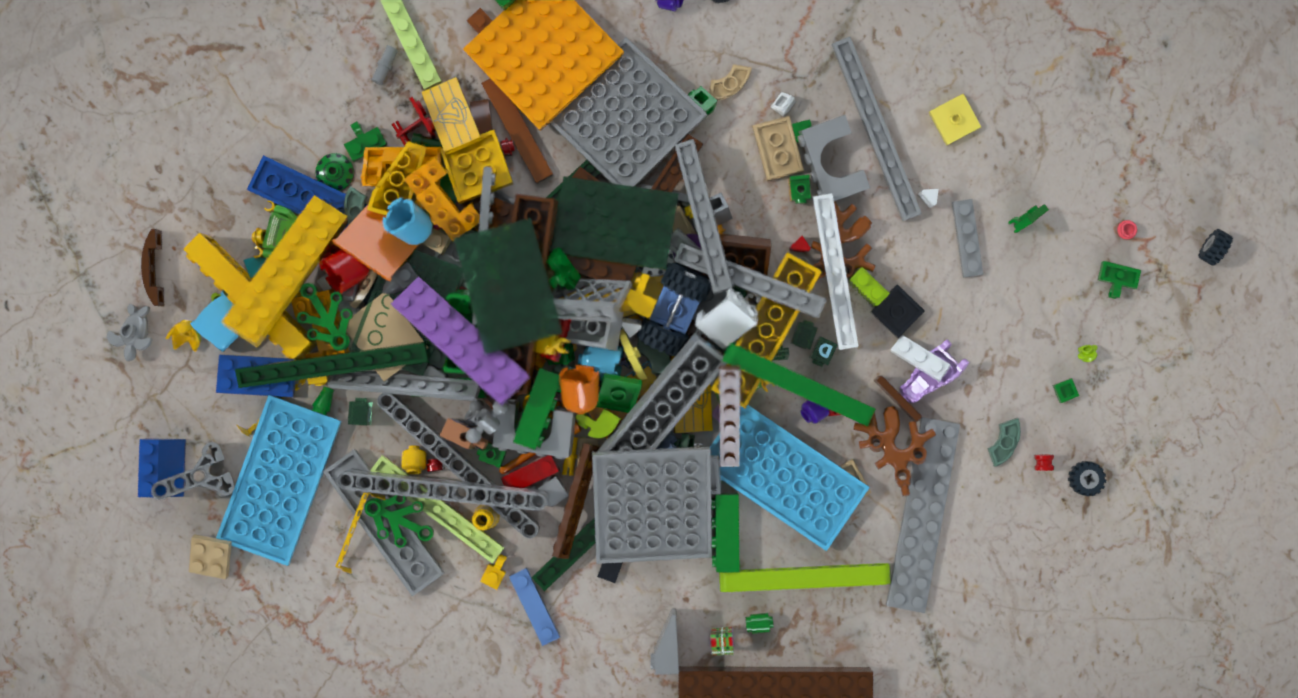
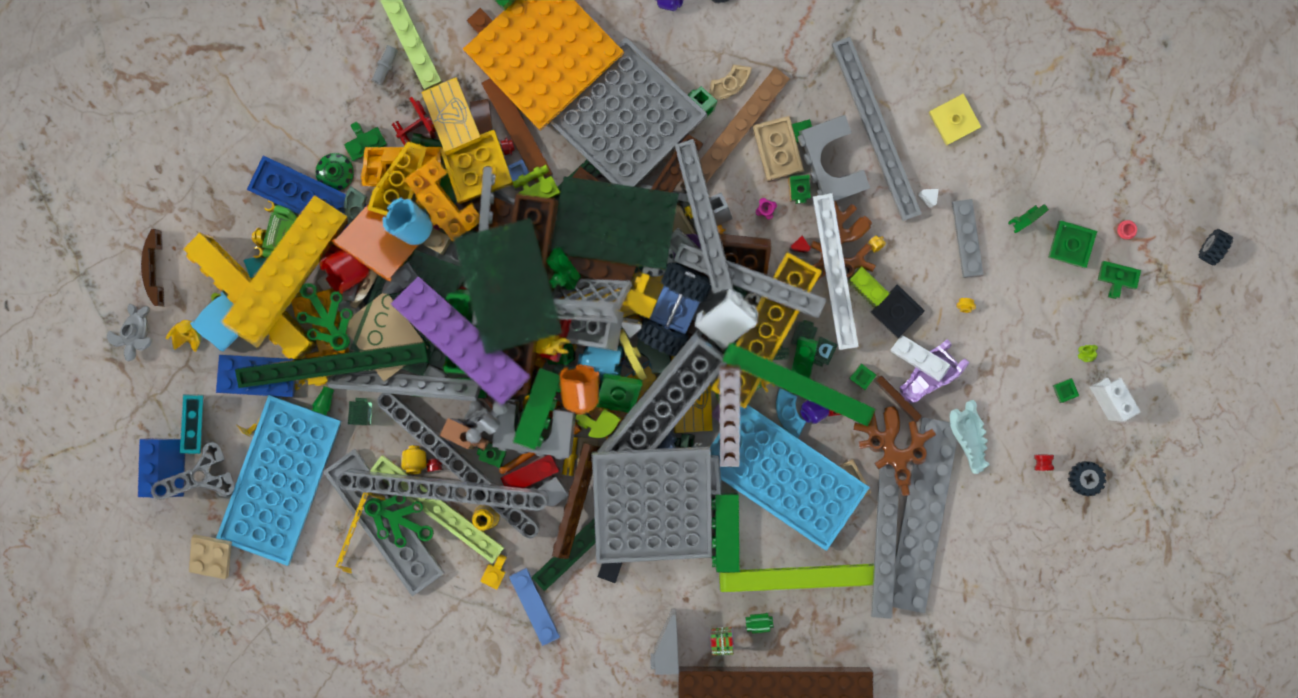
white slope [771,92,795,117] -> none
sand green tile [987,418,1021,467] -> none
none -> teal brick [180,394,204,454]
none -> medium blue tile [508,159,529,181]
none -> lime plate [513,165,561,199]
none -> medium nougat plate [679,67,790,192]
none -> dark pink plate [755,198,777,220]
none -> medium azure tile [776,388,806,438]
none -> green plate [787,337,819,392]
none -> green plate [849,363,877,390]
none -> yellow plate [868,235,886,253]
none -> light grey plate [871,464,899,619]
none -> light aqua animal [950,400,990,474]
none -> yellow plate [956,298,976,313]
none -> green plate [1048,220,1097,268]
none -> white panel [1090,378,1141,422]

